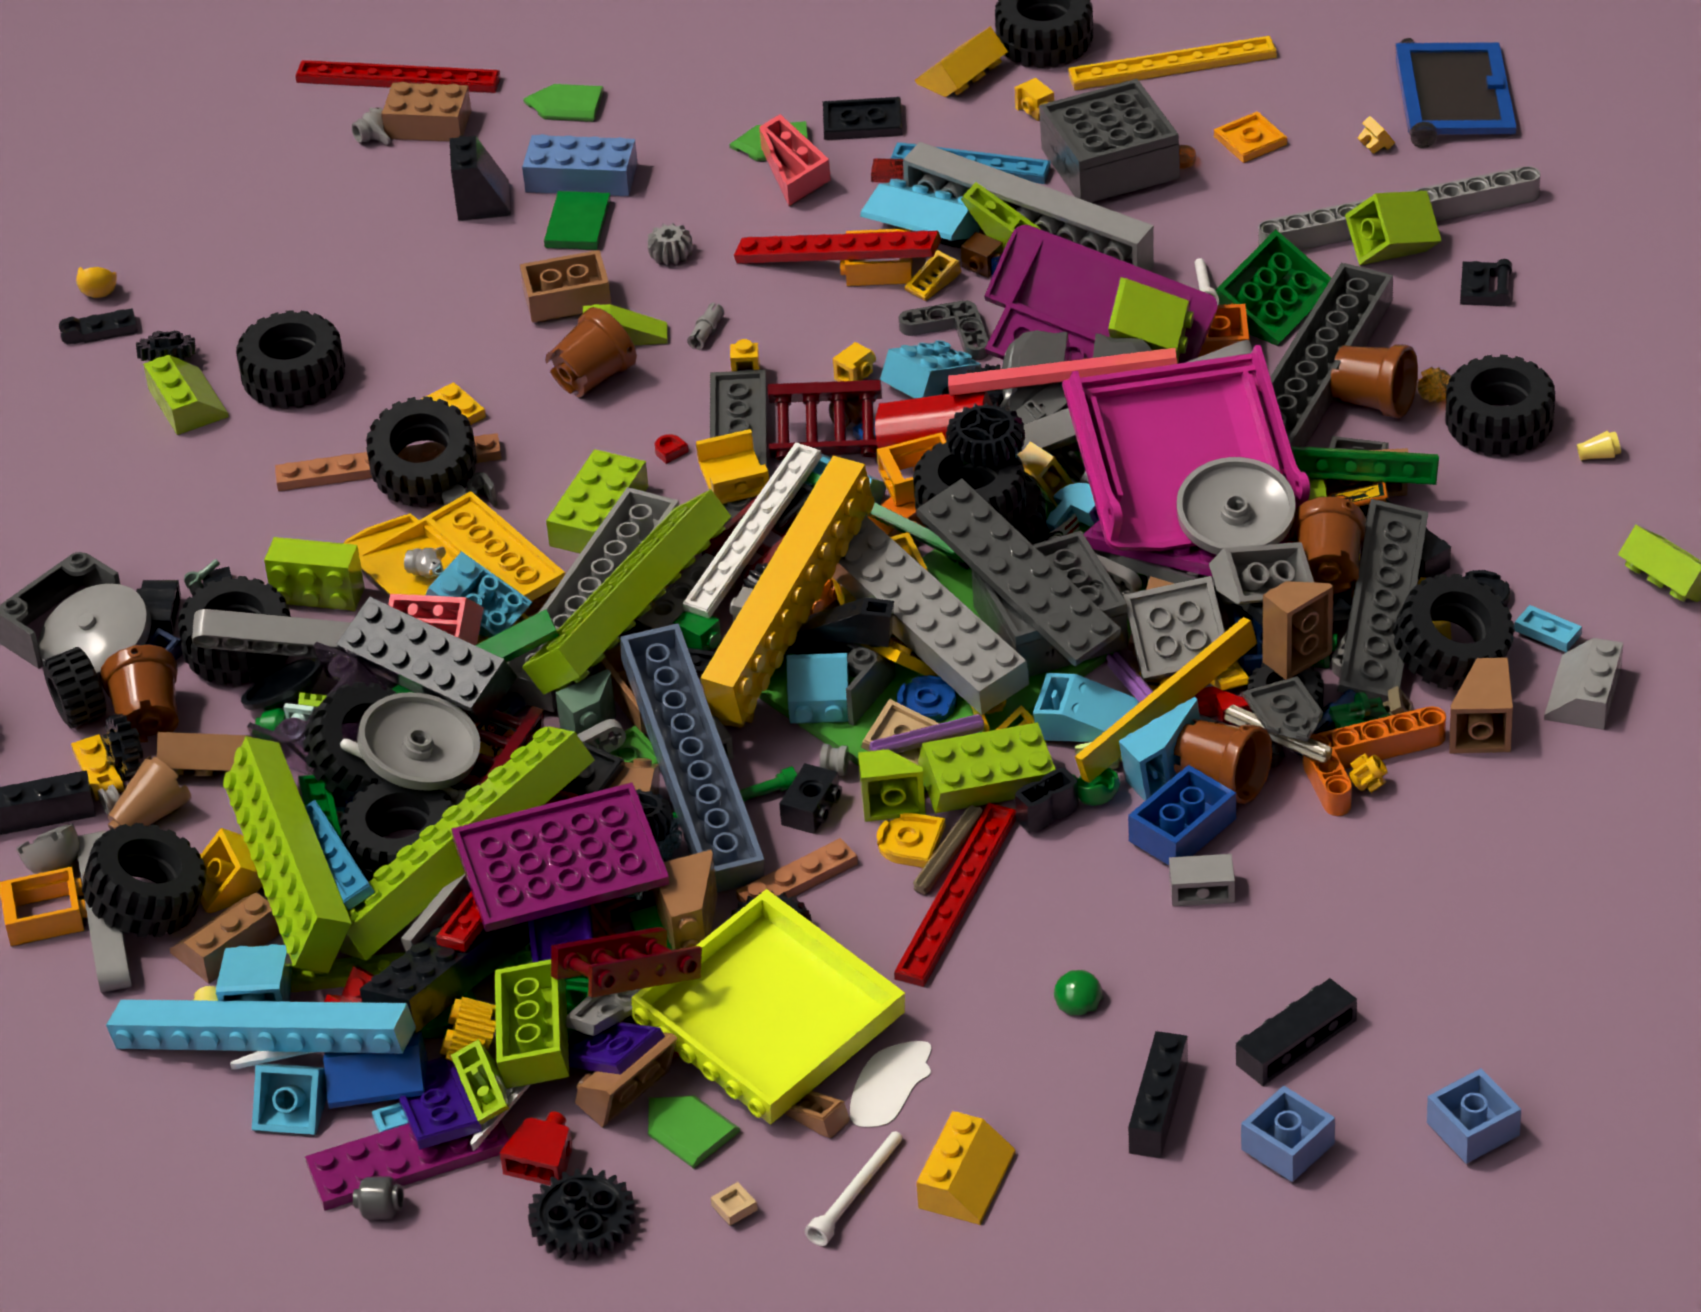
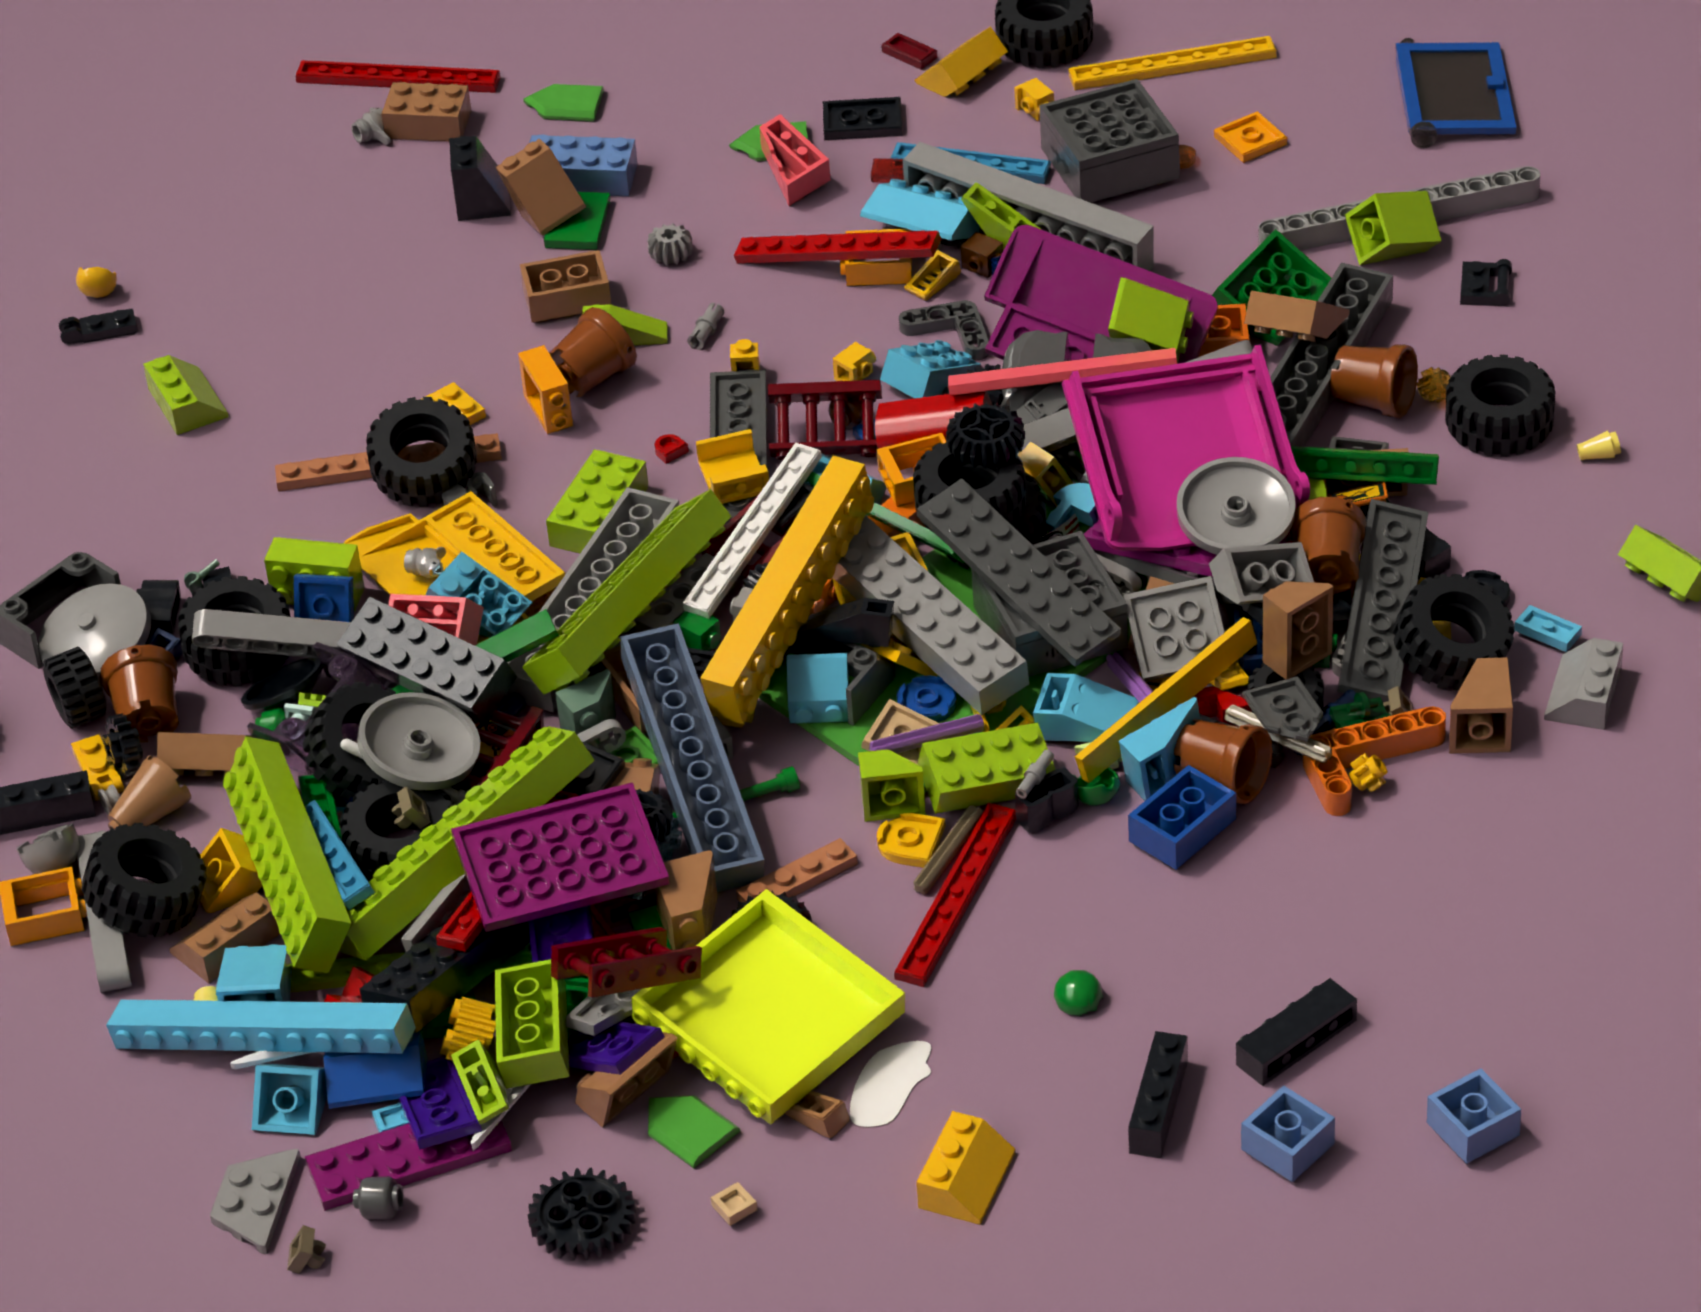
black gear [136,331,196,361] -> none
black tyre [236,310,345,409] -> none
red torso [500,1111,572,1186] -> none
black brick [779,763,842,834] -> none
white piece [805,1131,902,1246] -> none
light grey wheel [820,744,849,776] -> none
light grey brick [1169,854,1235,906] -> none
white piece [1195,258,1219,305] -> none
yellow tile [1357,116,1395,154] -> none
none -> light grey wing [210,1149,301,1254]
none -> dark tan tile [287,1225,326,1274]
none -> blue tile [294,574,354,622]
none -> dark tan tile [392,786,431,829]
none -> medium nougat slope [495,139,586,236]
none -> light orange window [518,345,573,434]
none -> dark red tile [881,33,938,70]
none -> light grey bar [1016,750,1054,799]
none -> medium nougat slope [1244,291,1350,342]

